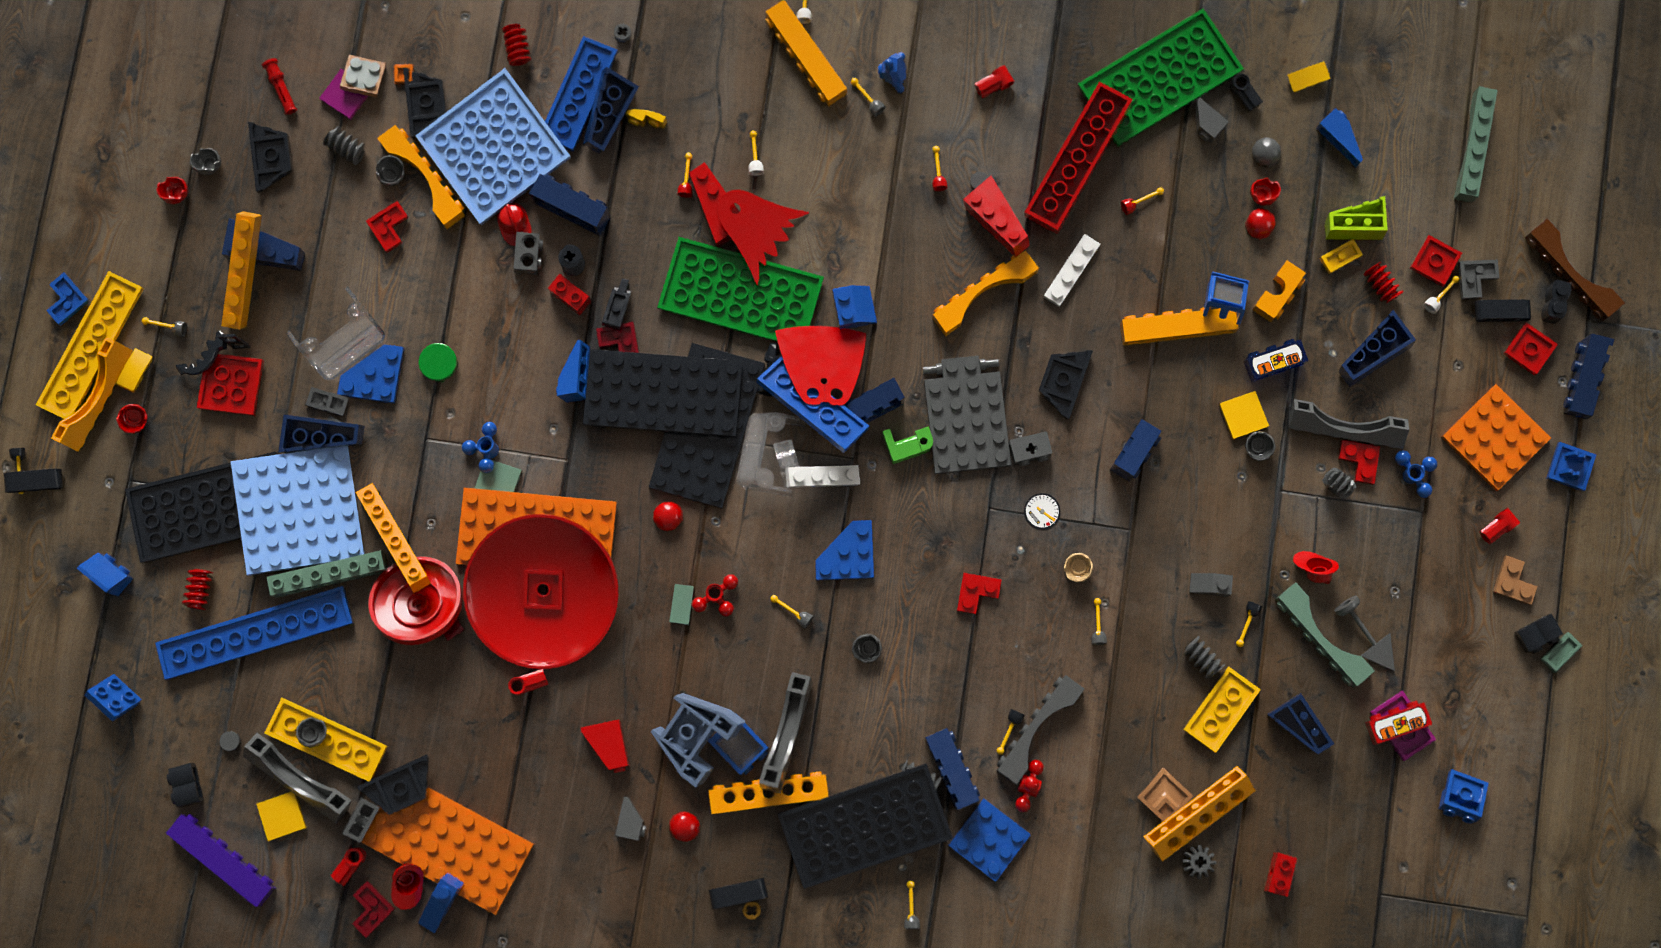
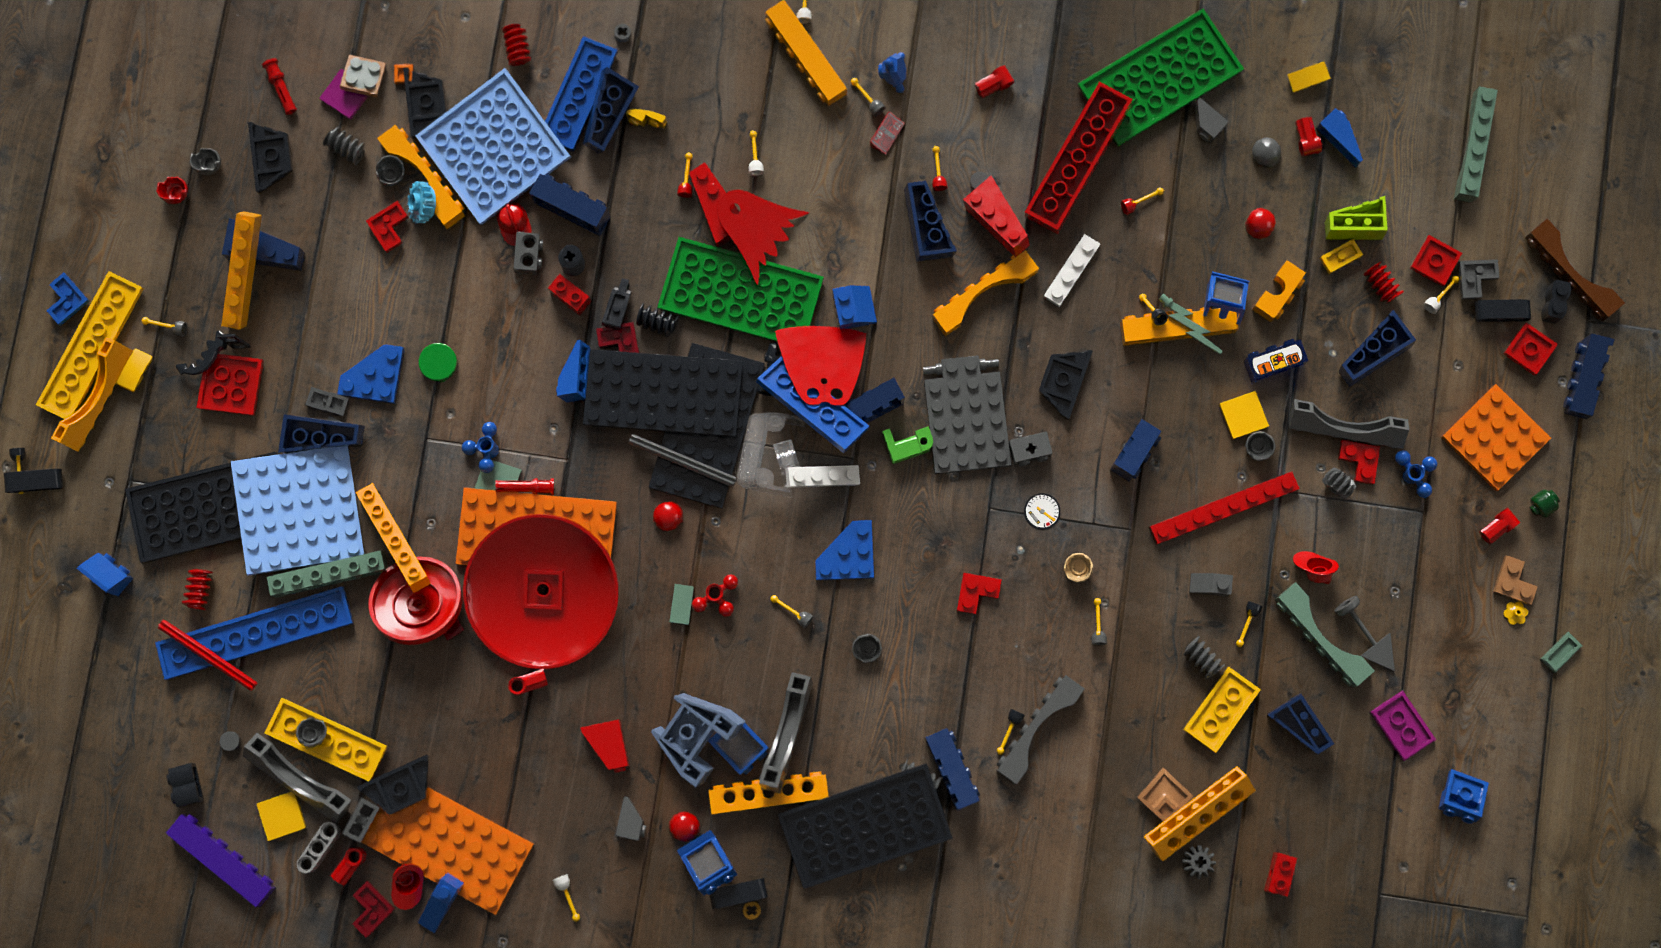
blue plate [84,674,142,722] -> none
red hair [116,404,148,434] -> none
clear windscreen [287,286,385,380] -> none
hinge [904,881,920,929] -> none
blue plate [948,798,1031,882] -> none
red piece [1015,760,1044,812] -> none
black piece [1230,74,1263,112] -> none
red hair [1250,178,1281,206] -> none
brick [1365,700,1433,745] -> none
black brick [1514,613,1563,654] -> none
blue plate [1546,442,1596,491] -> none
none -> red axle [158,620,257,691]
none -> light grey beam [297,822,341,873]
none -> medium azure gear [407,181,436,223]
none -> red pin [495,478,554,495]
none -> hinge [553,874,580,922]
none -> dark grey axle [629,434,736,487]
none -> black piece [636,303,679,338]
none -> blue window [677,830,738,895]
none -> slope [870,111,905,155]
none -> dark blue wedge [904,181,957,262]
none -> black hinge [1139,294,1168,326]
none -> red plate [1149,471,1300,545]
none -> sand green piece [1159,294,1222,354]
none -> red piece [1295,117,1322,156]
none -> yellow plant [1503,601,1528,625]
none -> dark green head [1529,489,1560,518]

